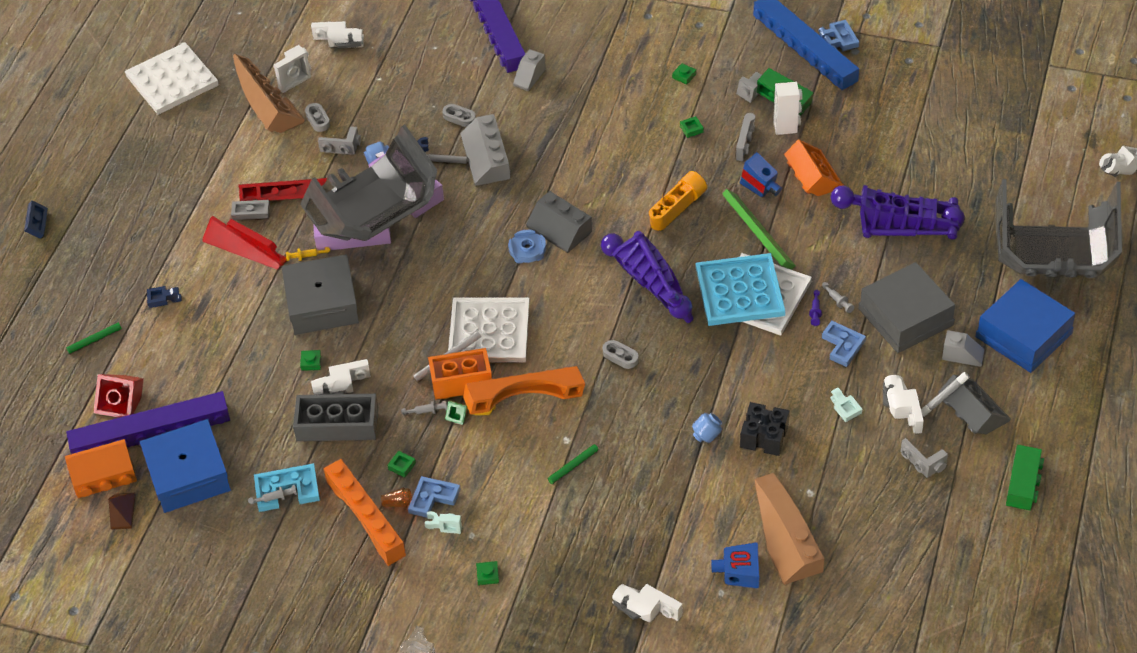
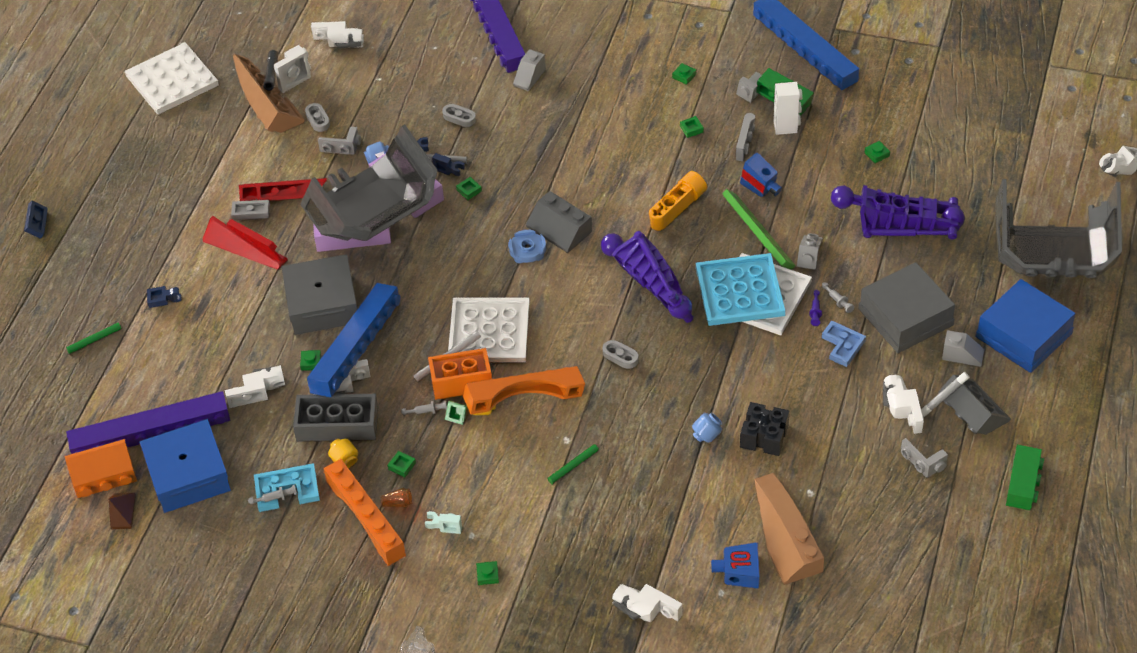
red slope [93,374,144,418] -> none
yellow piece [286,247,330,261] -> none
medium blue plate [408,476,461,518] -> none
light grey slope [461,114,511,186] -> none
orange slope [784,139,843,196] -> none
medium blue plate [818,20,859,51] -> none
light aqua plate [830,388,863,422] -> none
none -> white plate [225,365,285,408]
none -> black piece [263,50,279,91]
none -> blue brick [307,283,401,397]
none -> yellow head [328,439,358,468]
none -> dark blue plate [432,153,465,176]
none -> green plate [456,177,482,200]
none -> light grey bracket [797,233,823,269]
none -> green plate [864,141,890,164]

